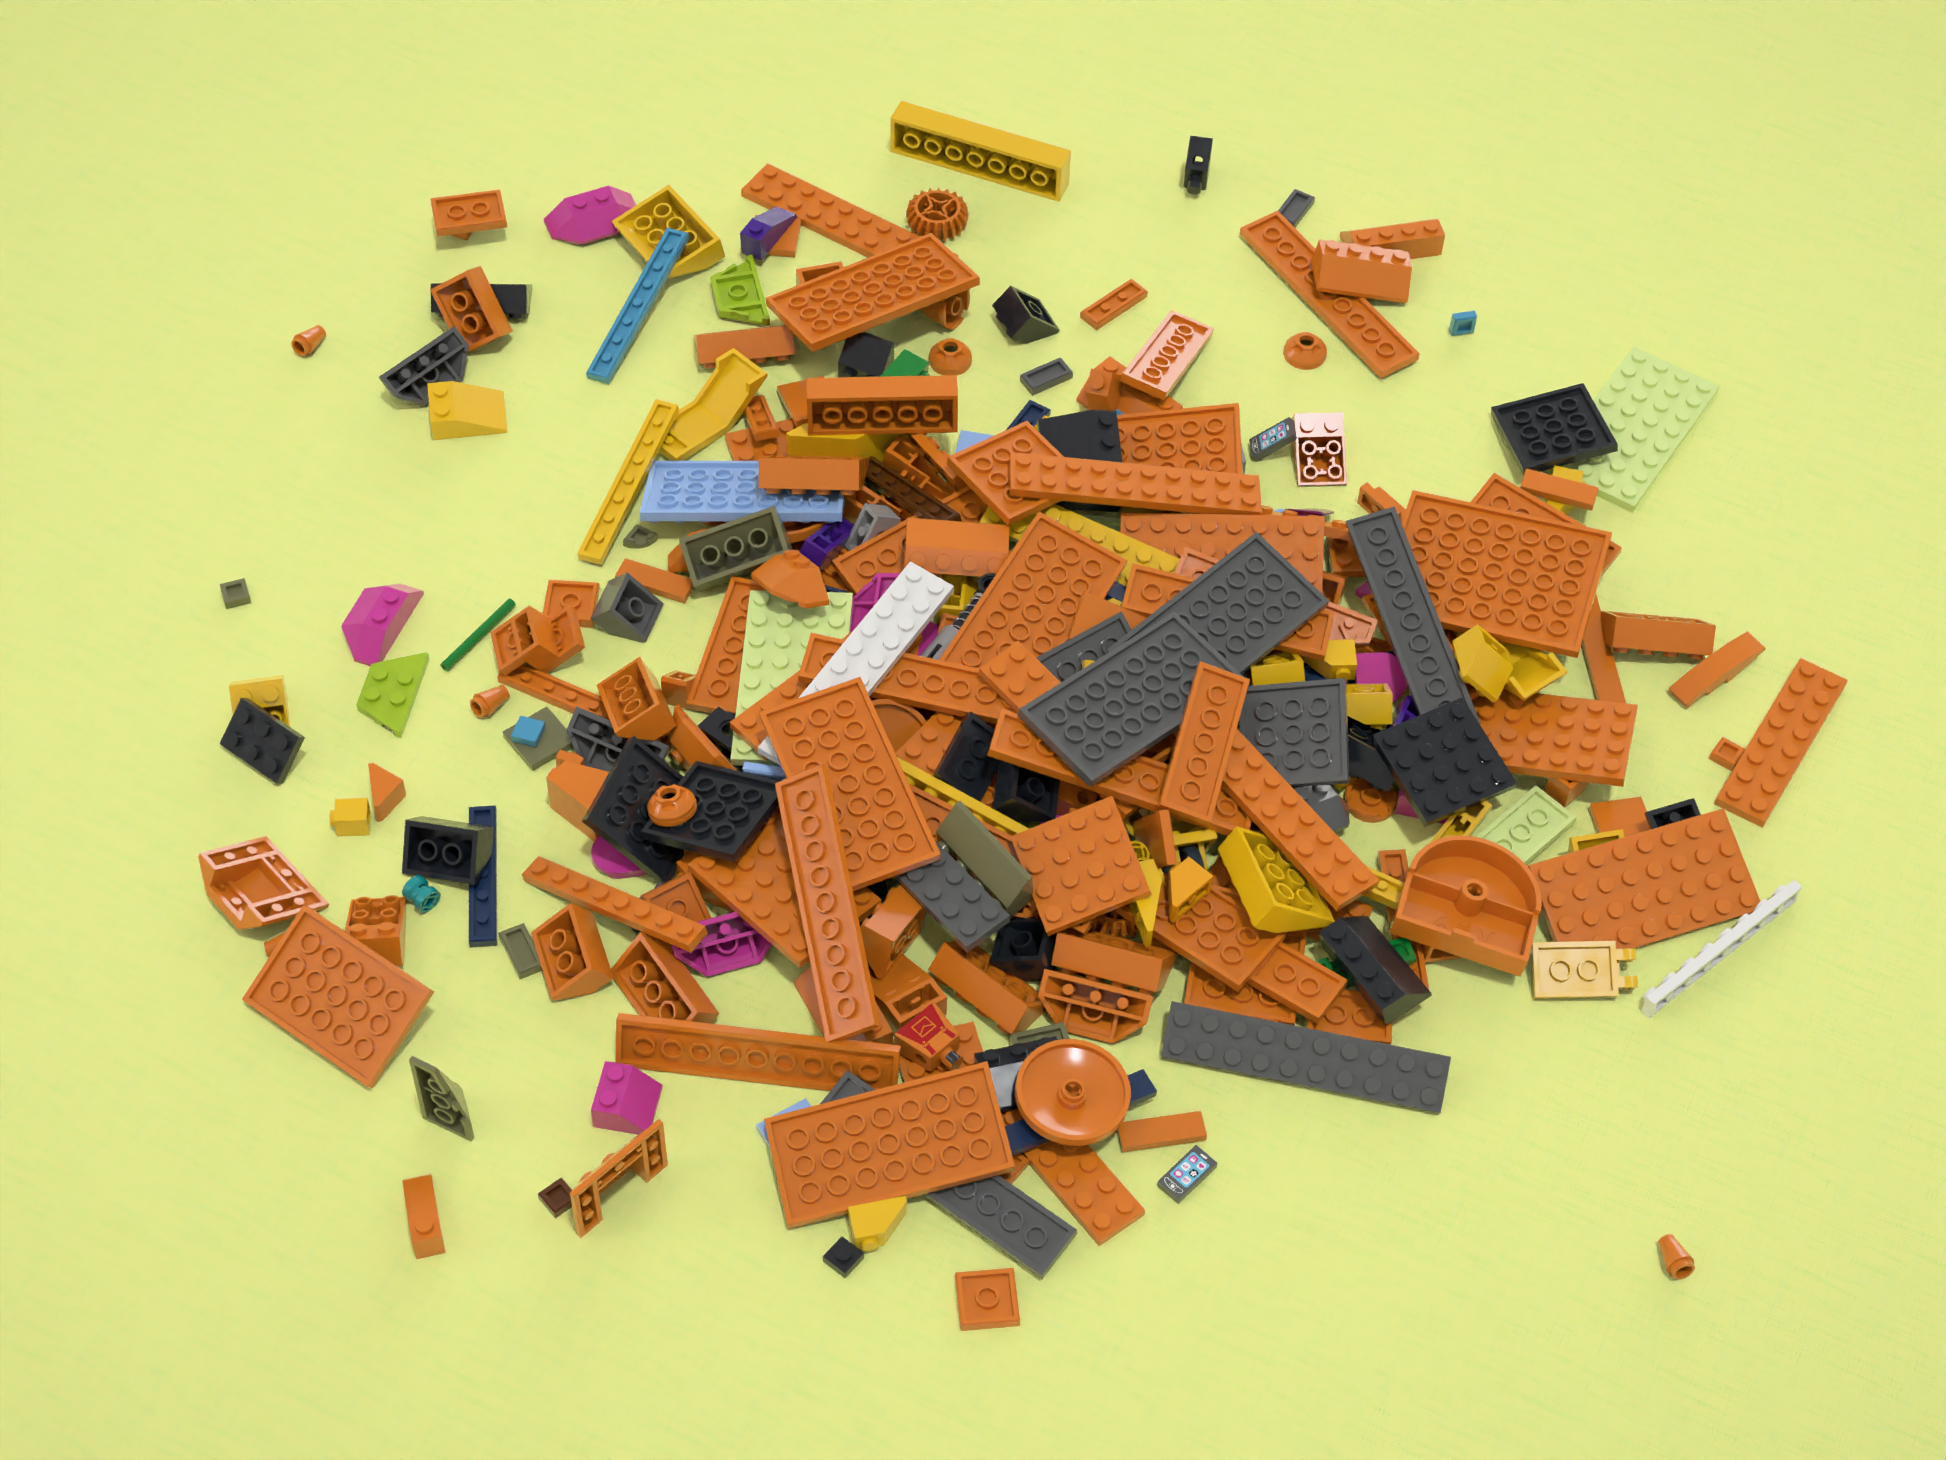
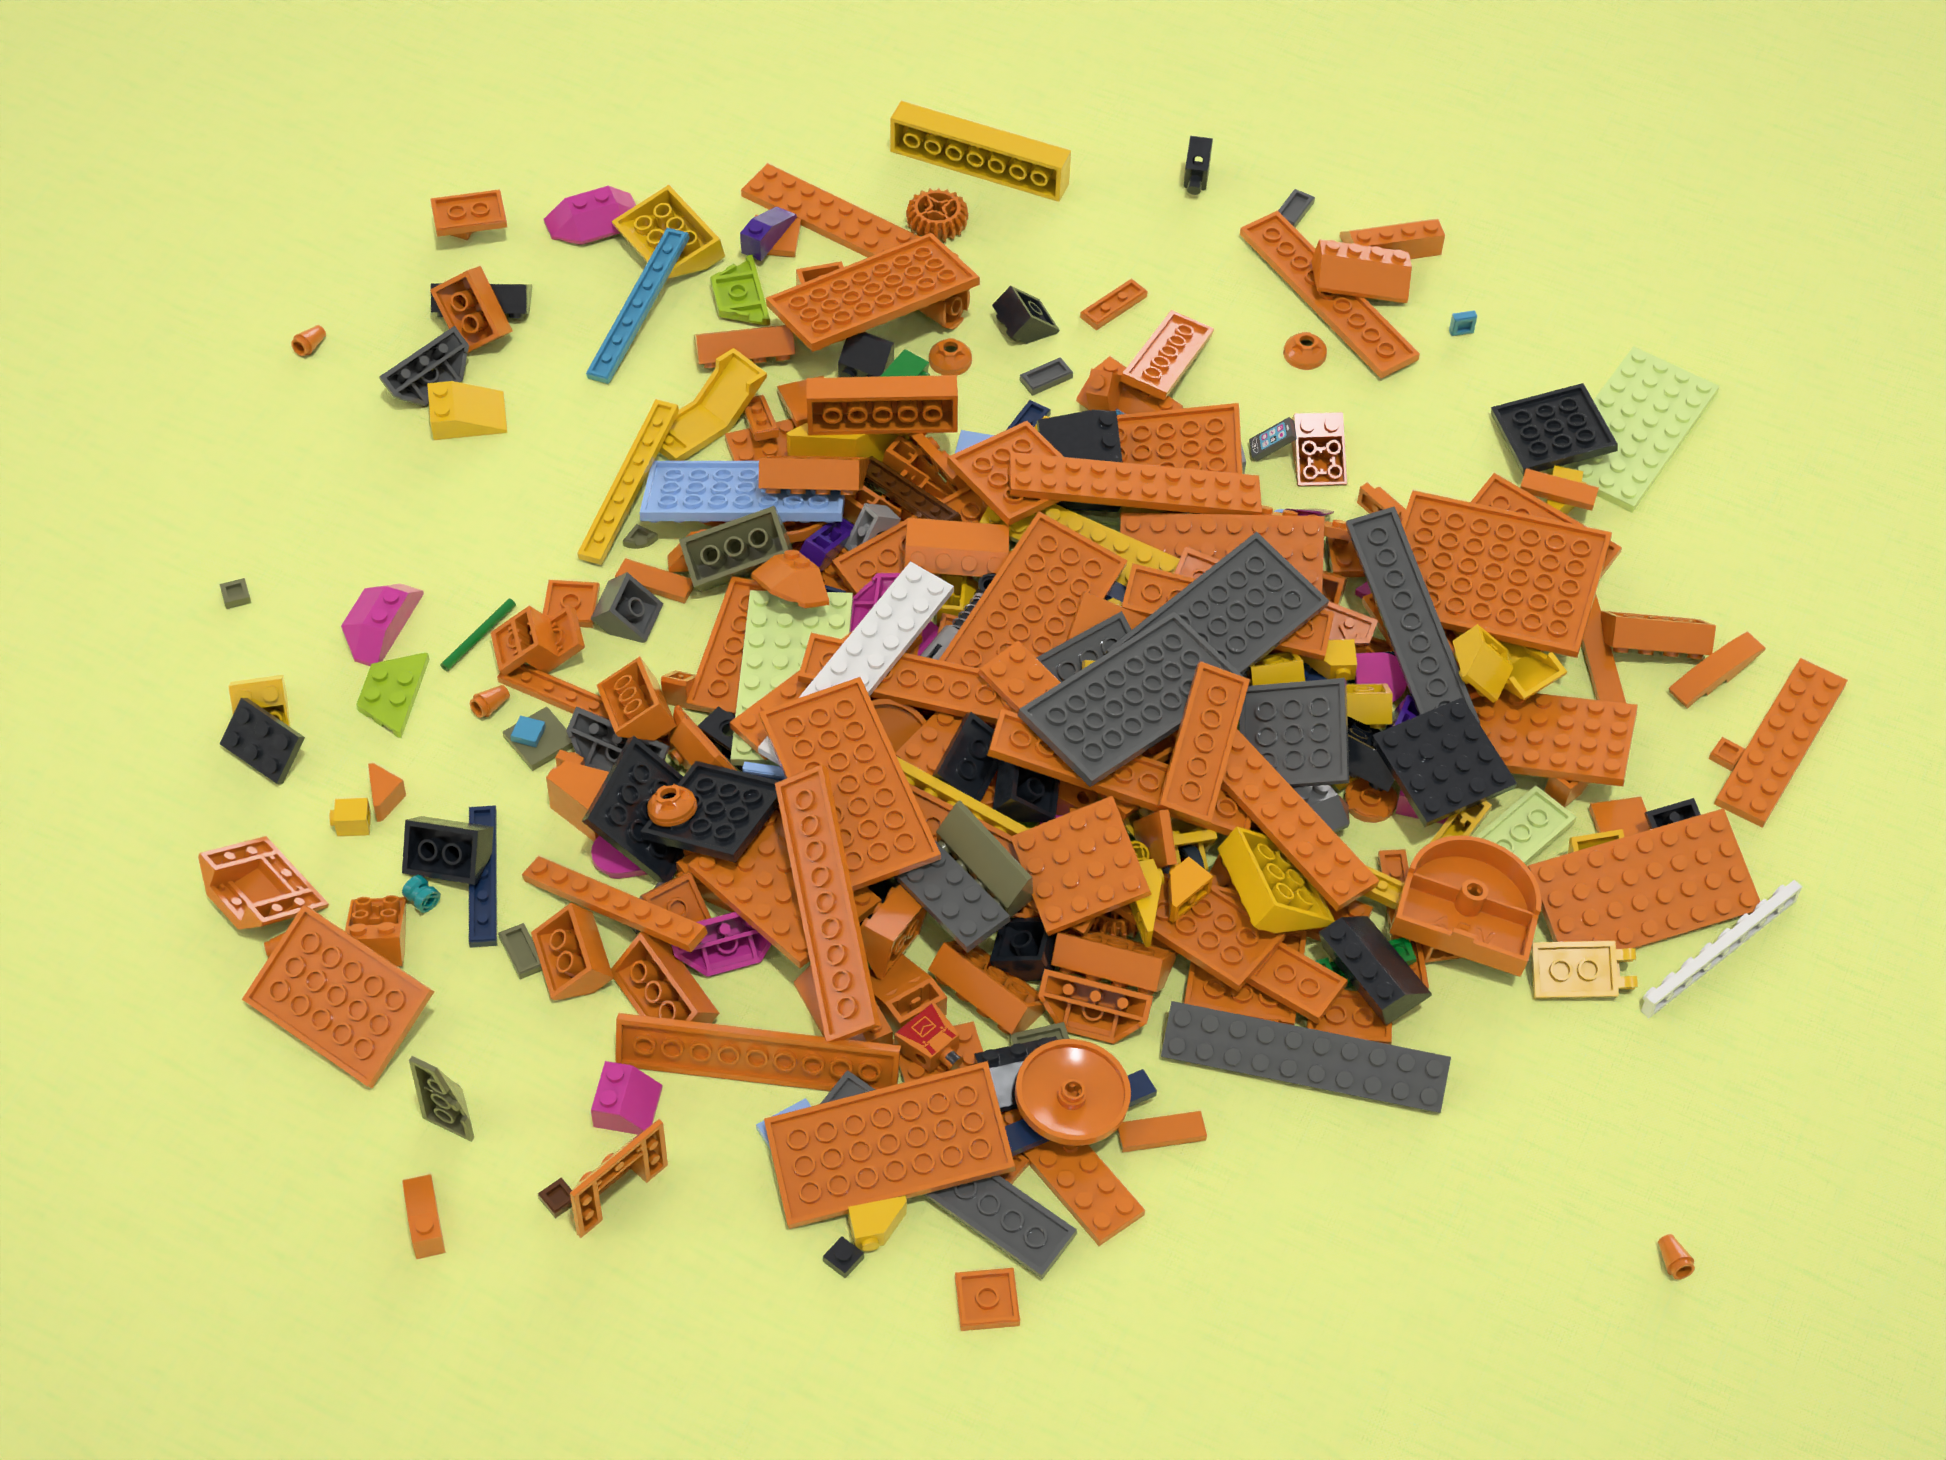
tile [1157,1145,1217,1204] -> none

